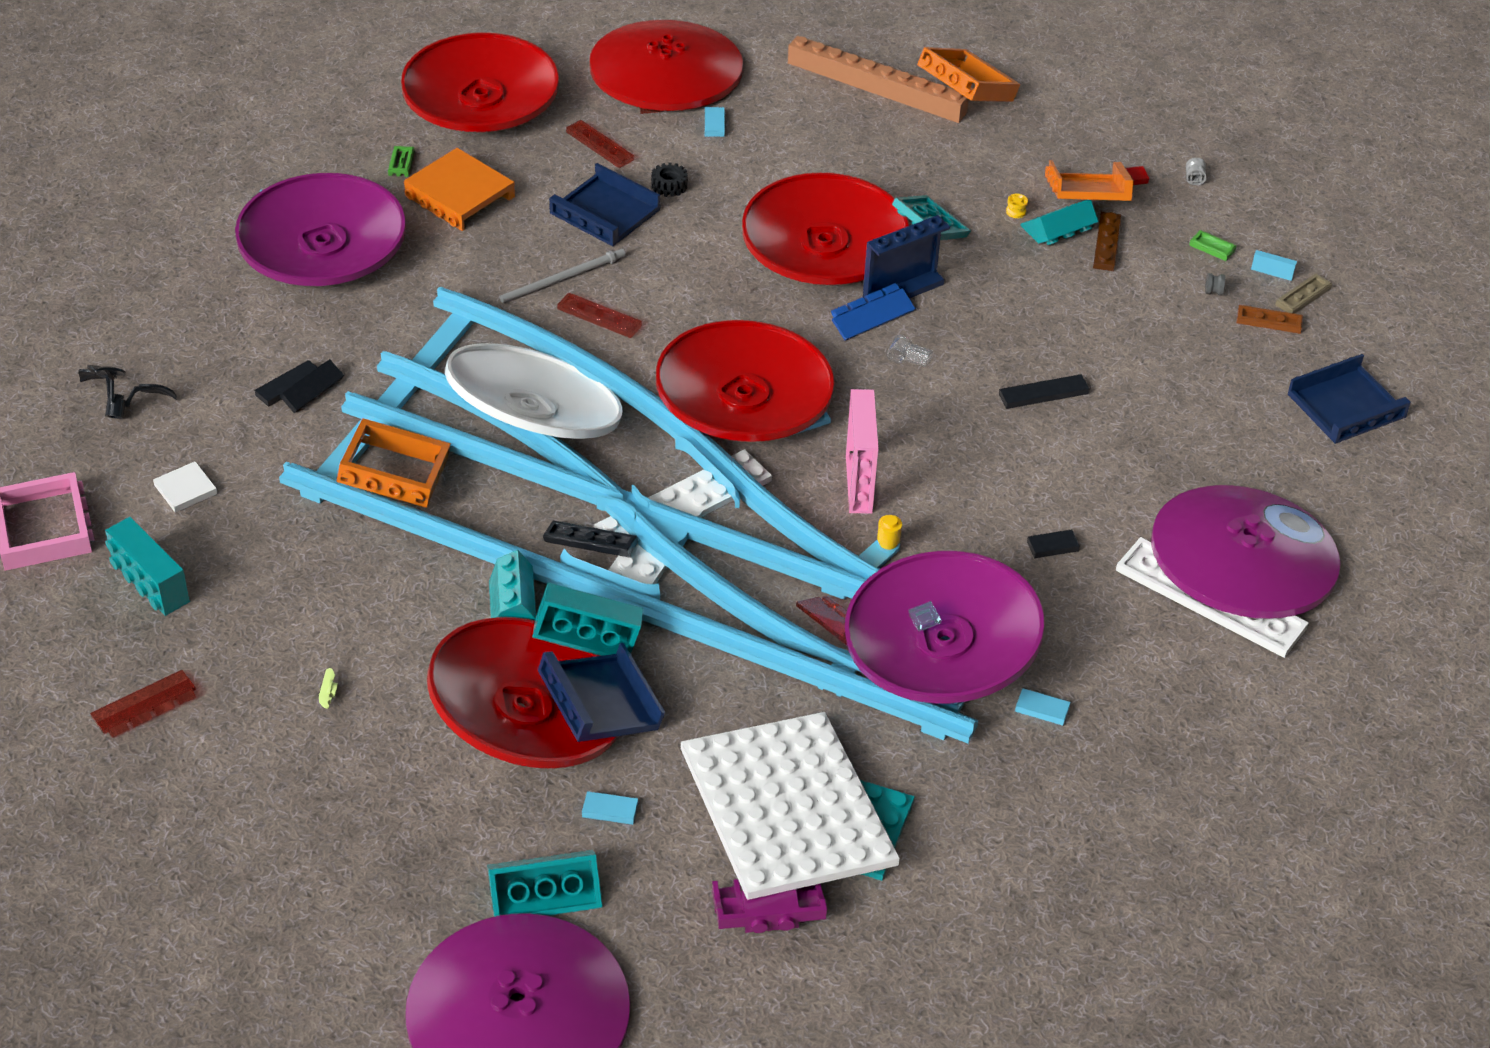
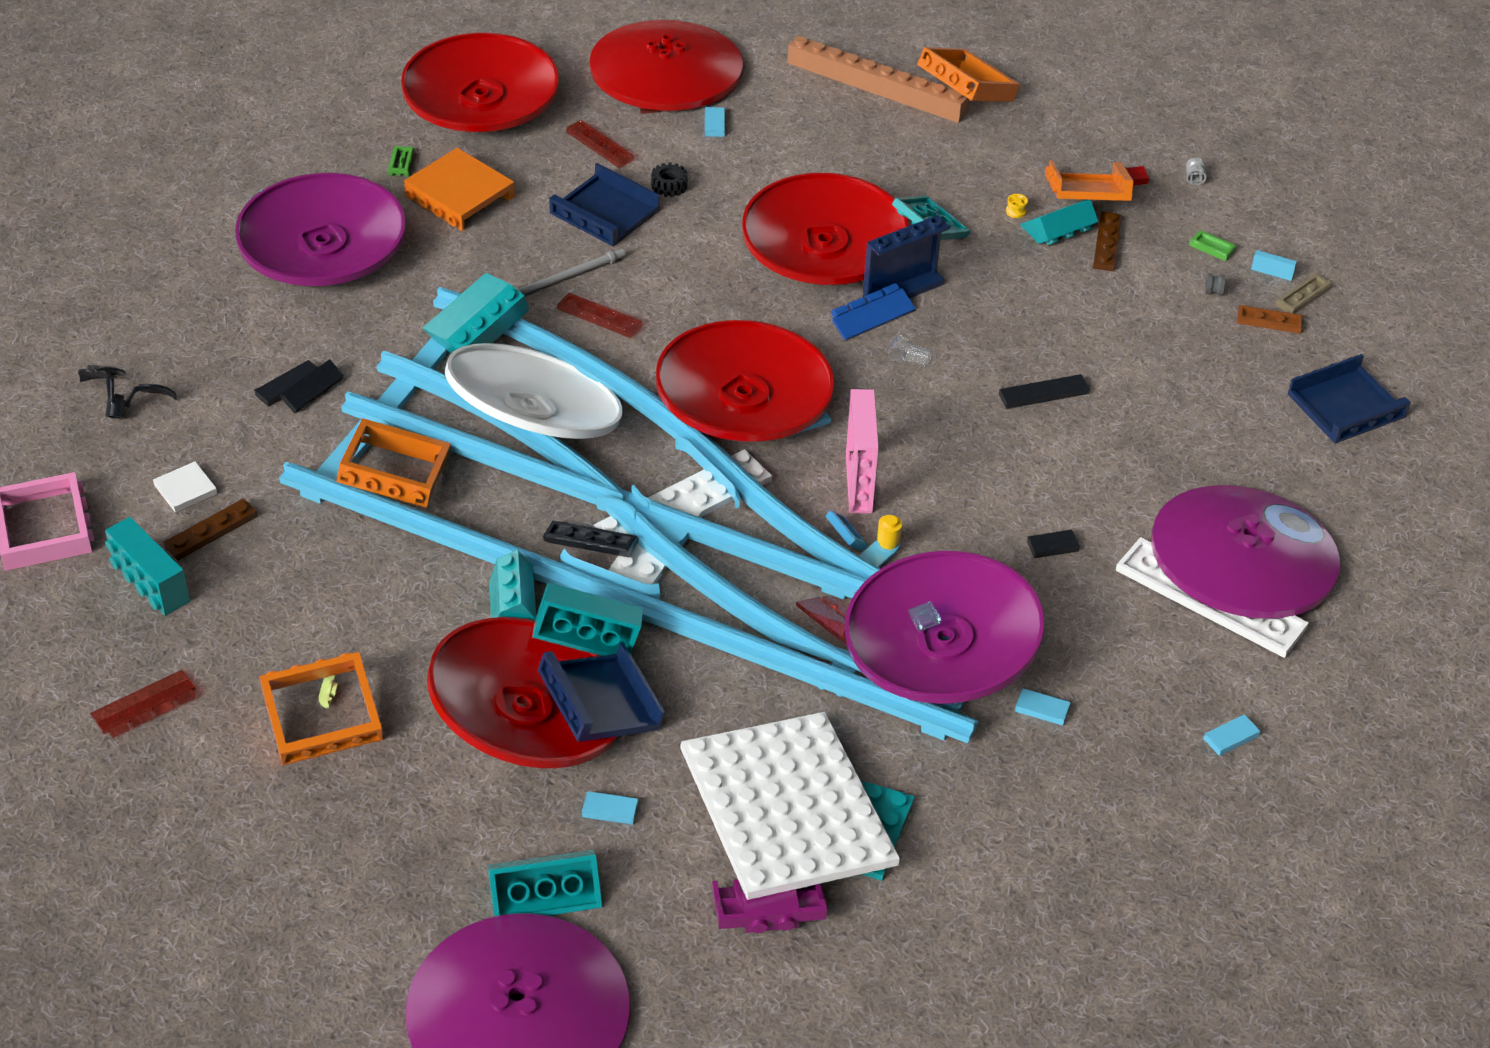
none -> reddish brown plate [163,498,258,561]
none -> orange window [259,652,383,766]
none -> teal slope [423,273,530,353]
none -> dark azure tile [825,510,868,551]
none -> medium azure tile [1204,714,1260,756]

